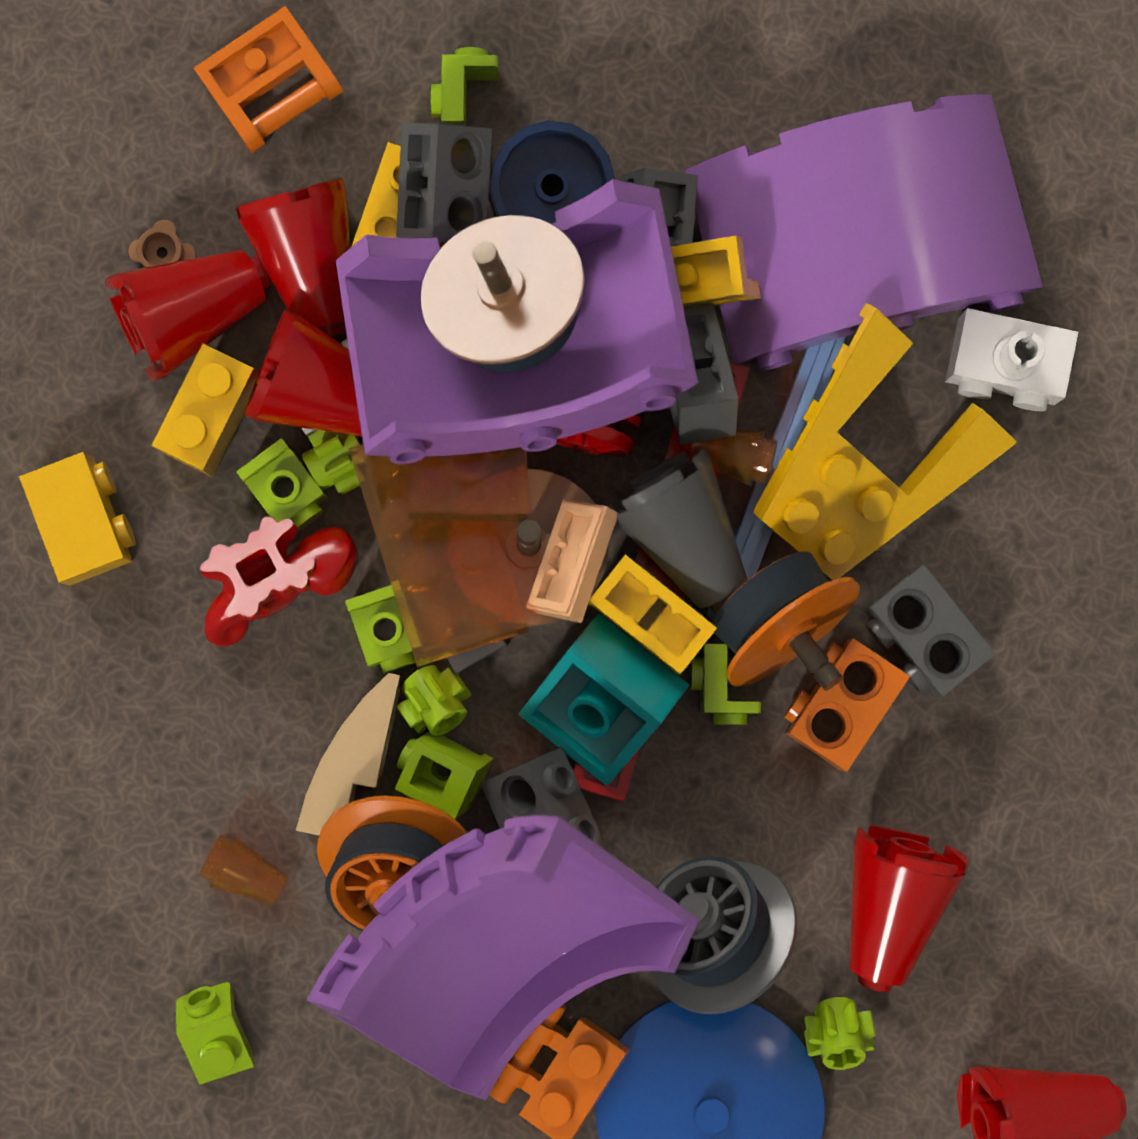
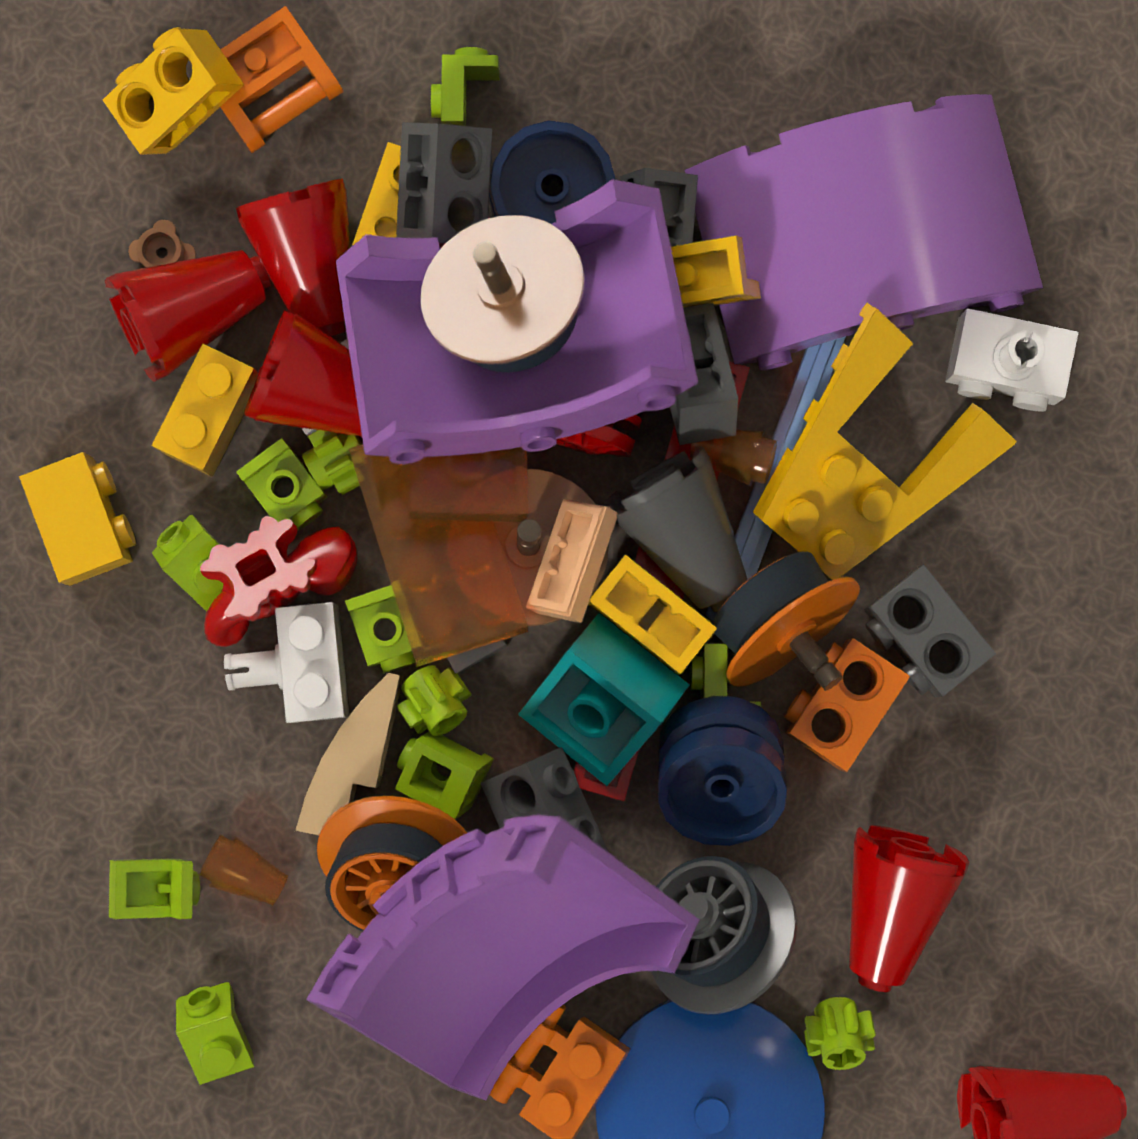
none -> yellow brick [103,27,244,155]
none -> lime bracket [109,859,200,919]
none -> lime bracket [152,515,223,612]
none -> white brick [224,602,349,723]
none -> dark blue wheel [658,696,787,846]

